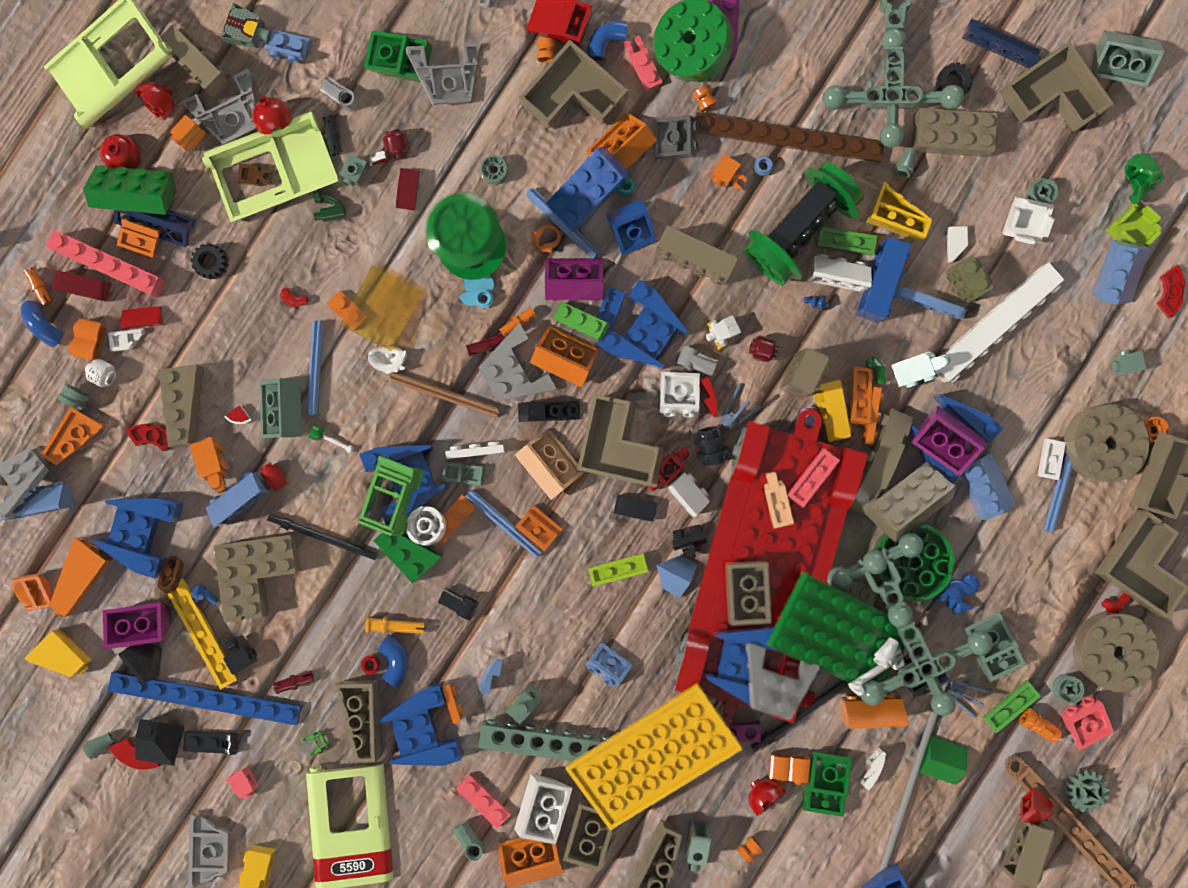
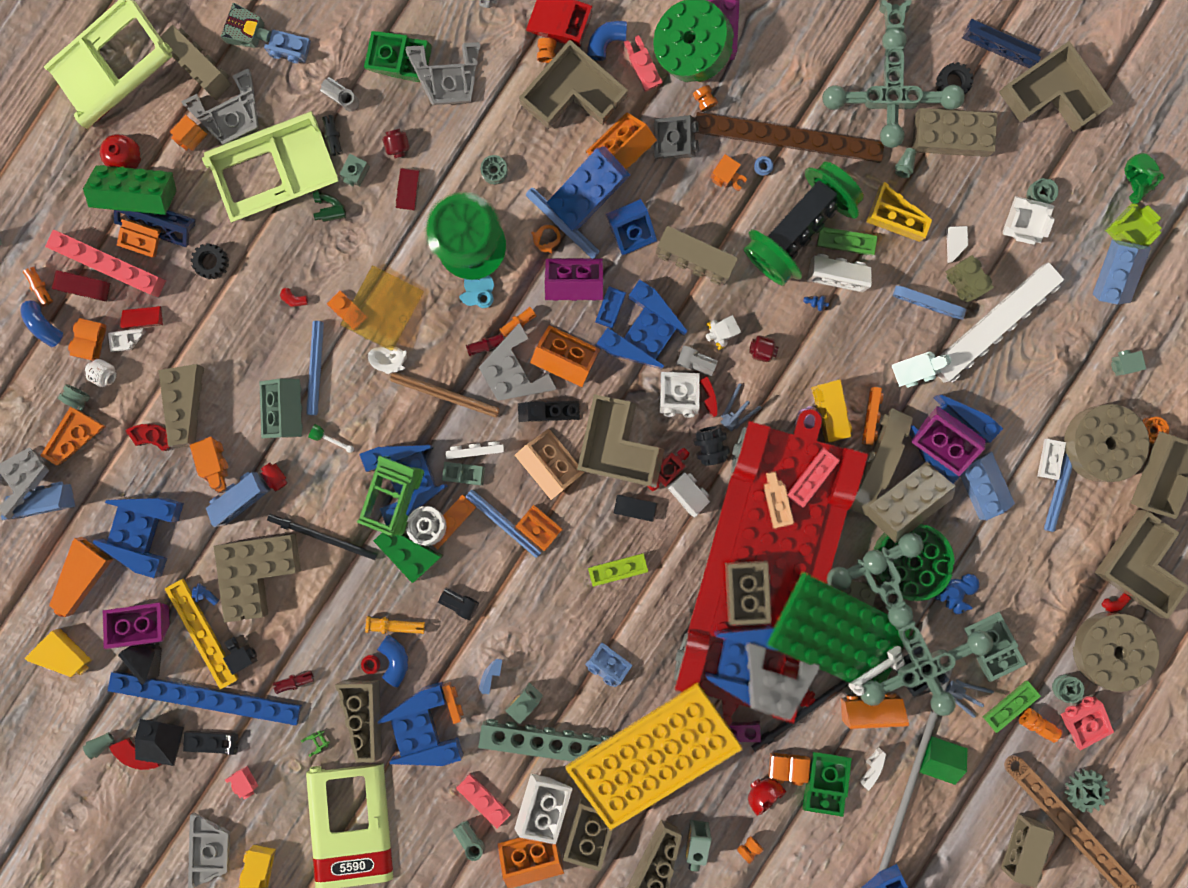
orange slope [12,573,53,611] -> none
red cylinder [134,82,175,121] -> none
reddish brown plate [158,556,184,594] -> none
red tile [224,405,253,424] -> none
reddish brown plate [237,163,273,186] -> none
red cylinder [252,97,293,135] -> none
white tile [369,151,389,166] -> none
bright green plate [553,301,610,342] -> none
teal plate [617,178,635,197] -> none
medium blue slope [656,555,698,598] -> none
black hips [672,525,707,558] -> none
dark tan brick [779,347,830,398] -> none
orange plate [850,366,873,425] -> none
blue brick [856,237,911,323] -> none
green arm [866,357,886,384] -> none
white cone [873,638,899,668] -> none
red slope [1020,787,1053,824] -> none
sand green slope [1091,30,1165,87] -> none
red tile [1156,264,1186,318] -> none

